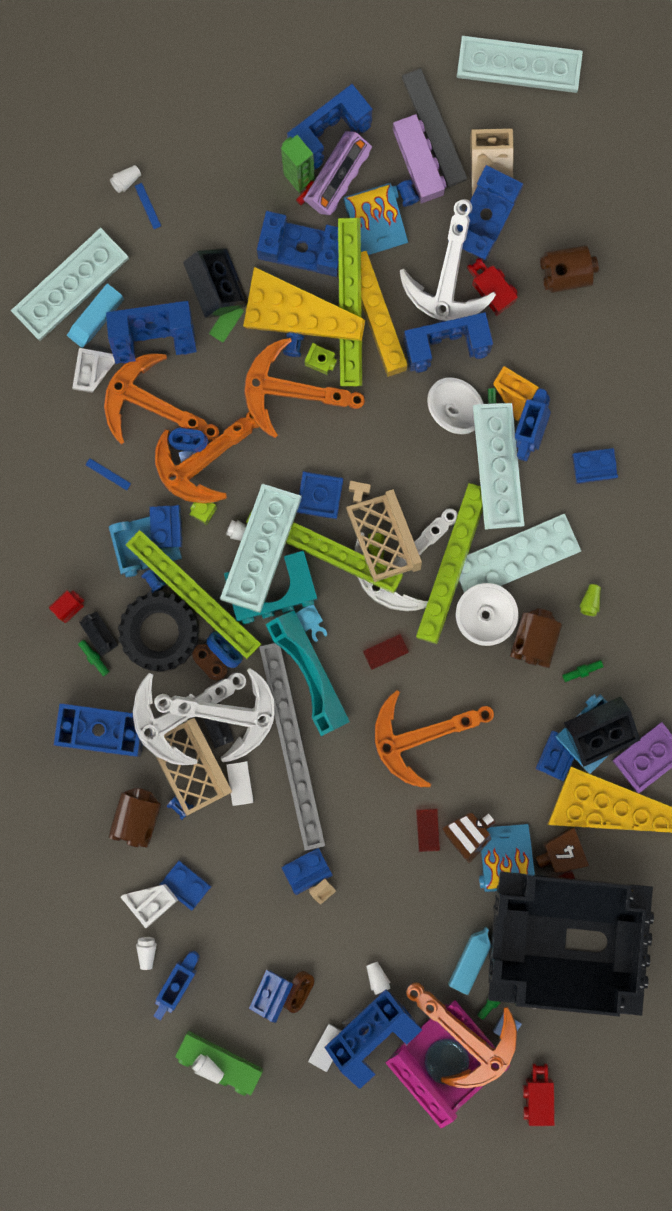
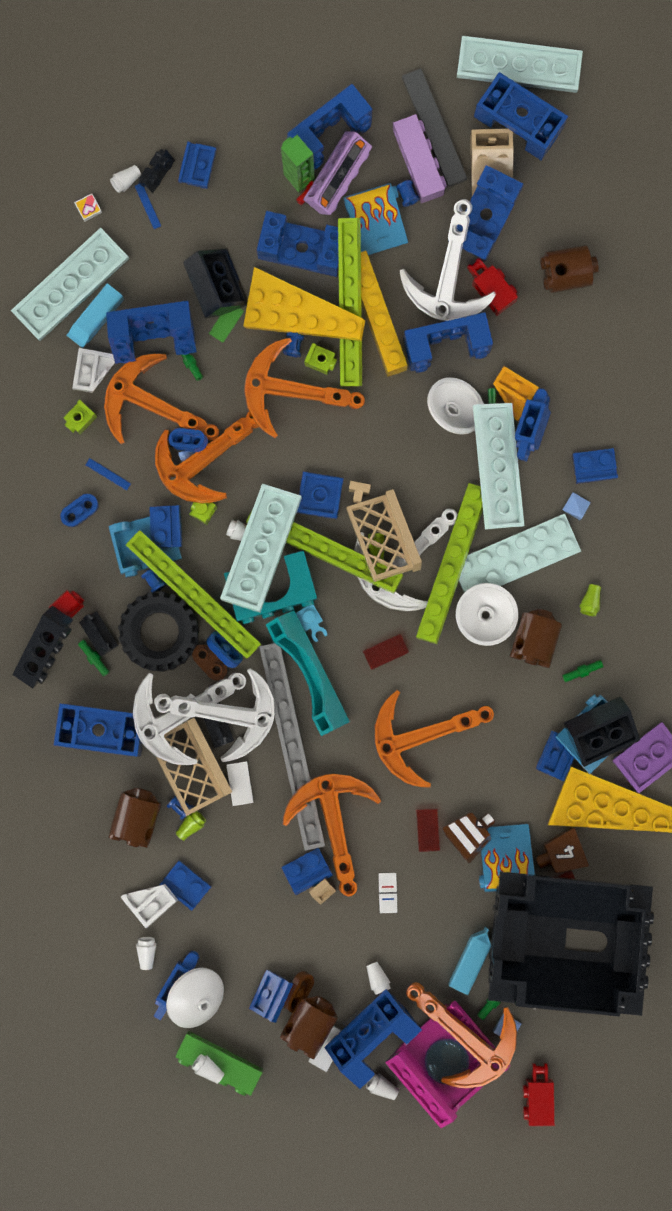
none -> black brick [12,606,73,689]
none -> blue plate [60,494,99,527]
none -> lime brick [64,400,97,435]
none -> tile [74,193,102,222]
none -> black hinge [138,149,175,193]
none -> white dish [166,968,224,1028]
none -> lime cone [175,811,206,841]
none -> blue plate [178,141,217,189]
none -> green bar [181,353,203,381]
none -> reddish brown cylinder [280,995,338,1059]
none -> orange piece [282,774,381,896]
none -> white cone [366,1074,399,1100]
none -> white sticker [379,873,397,913]
none -> blue plate [474,72,568,161]
none -> light blue slope [562,492,591,520]

